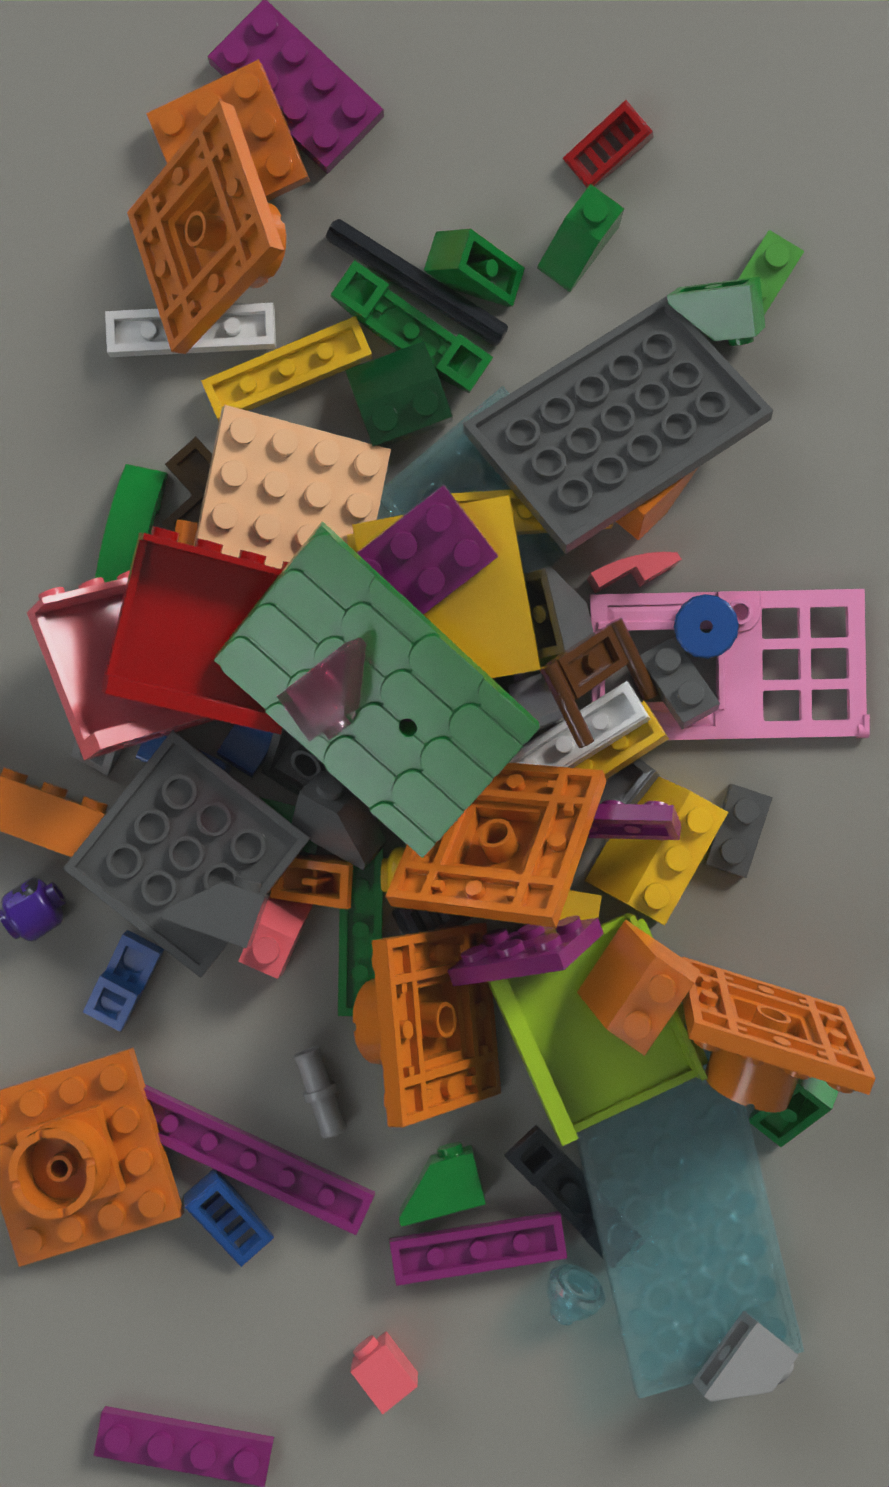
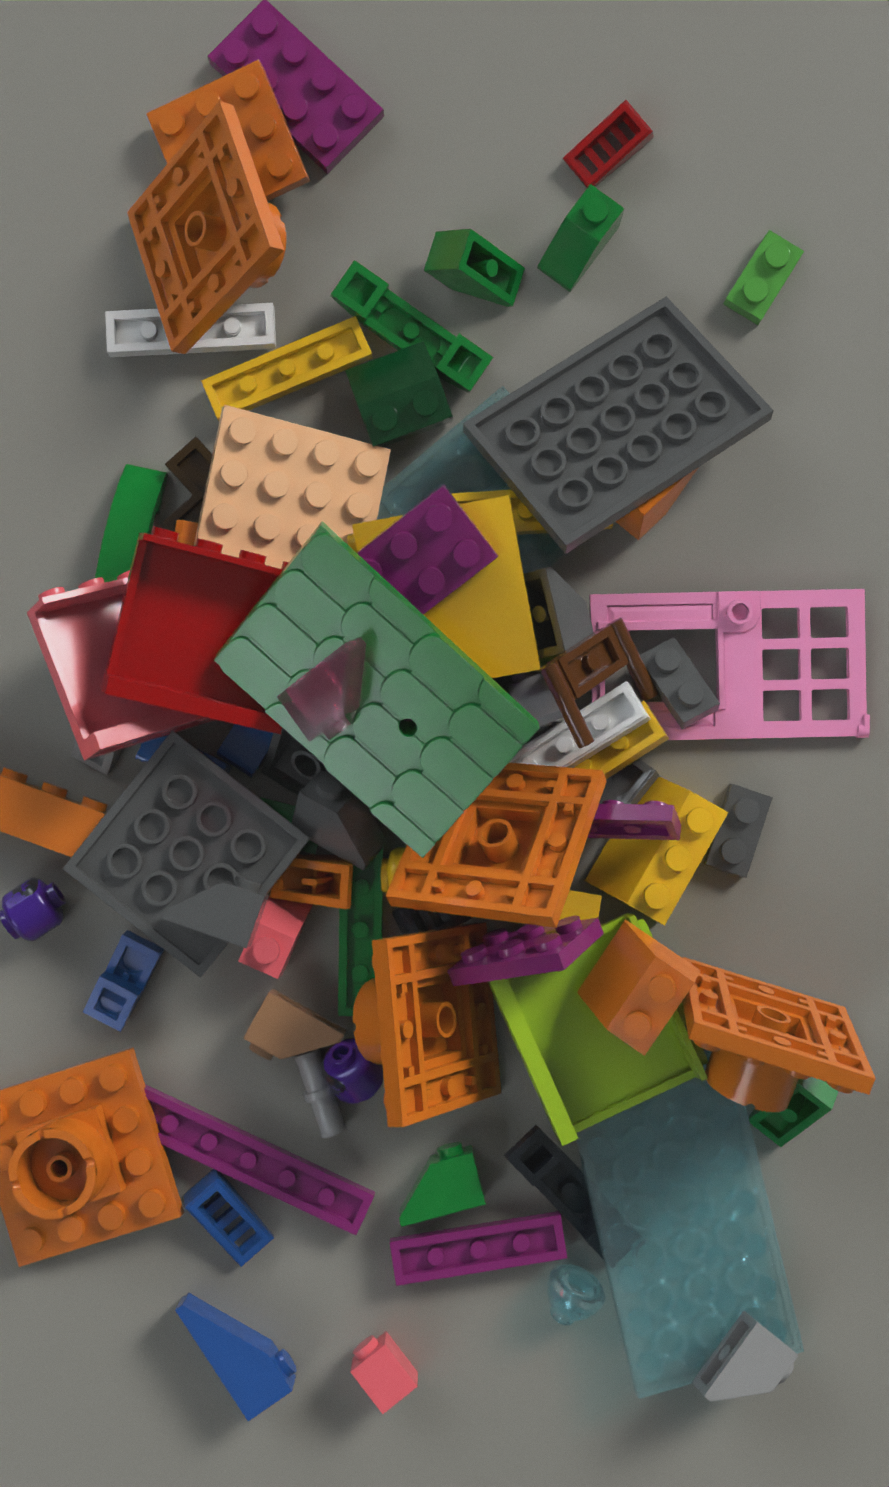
magenta plate [93,1406,274,1487] -> none
black axle [326,219,508,346] -> none
coral slope [587,552,682,594] -> none
slope [667,277,766,346] -> none
blue piece [674,594,739,659] -> none
none -> blue slope [175,1293,297,1421]
none -> medium nougat slope [243,988,347,1060]
none -> dark purple head [321,1038,384,1104]

